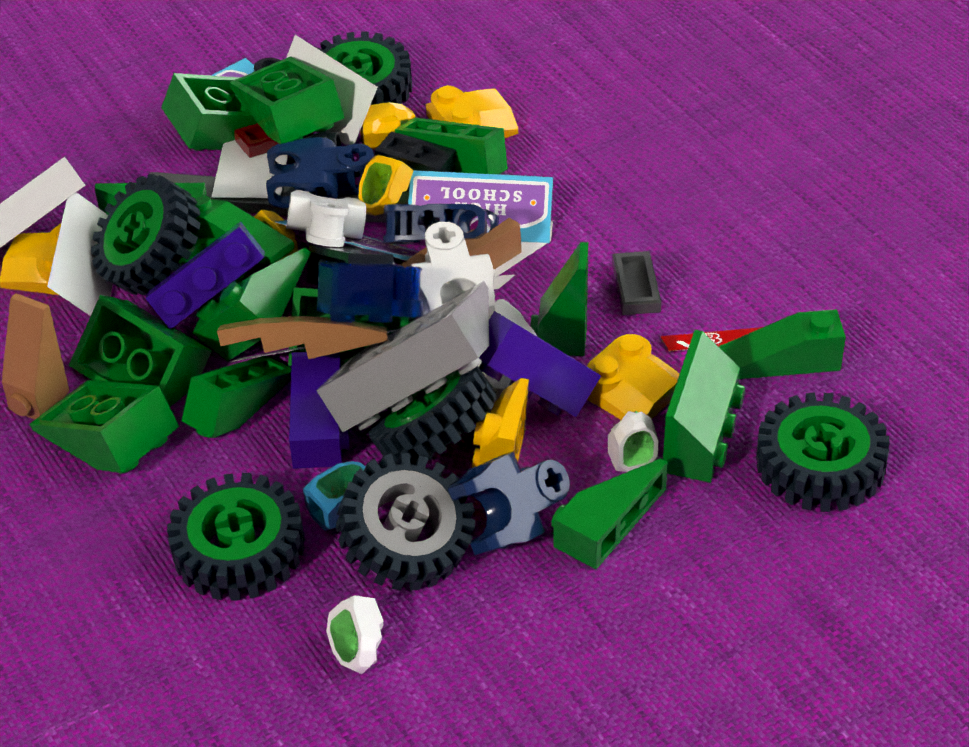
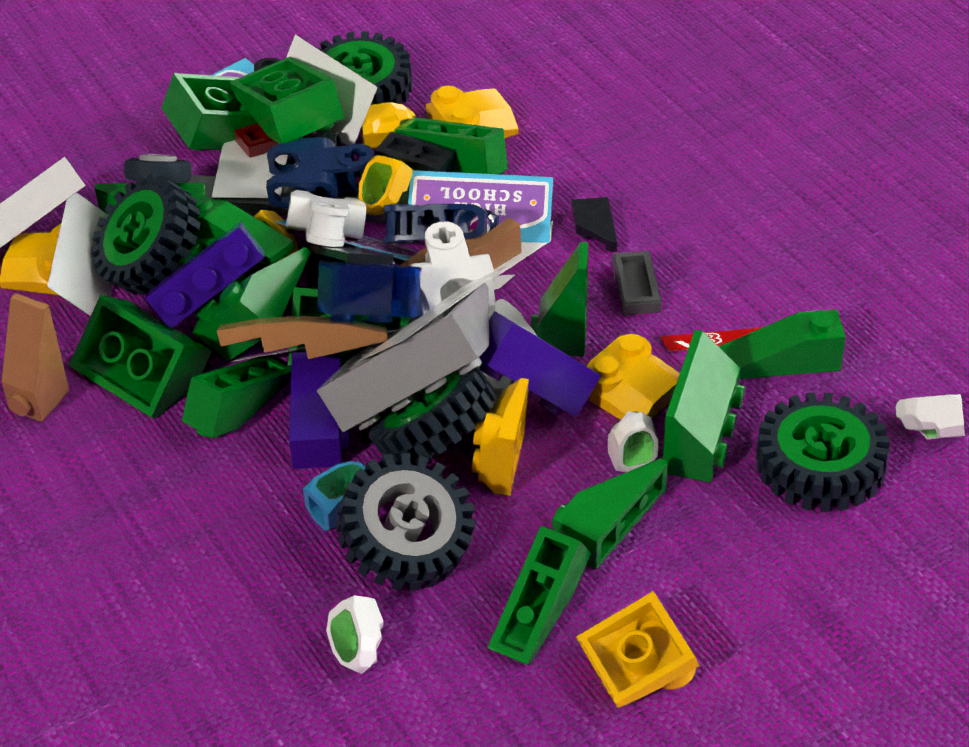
green slope [29,380,179,474] -> none
black wheel [167,473,305,601] -> none
piece [448,452,570,555] -> none
none -> black wheel [124,154,192,184]
none -> white sticker [361,265,508,360]
none -> green slope [487,526,591,666]
none -> black tile [571,197,617,252]
none -> yellow slope [576,591,700,708]
none -> white rock [896,394,965,440]

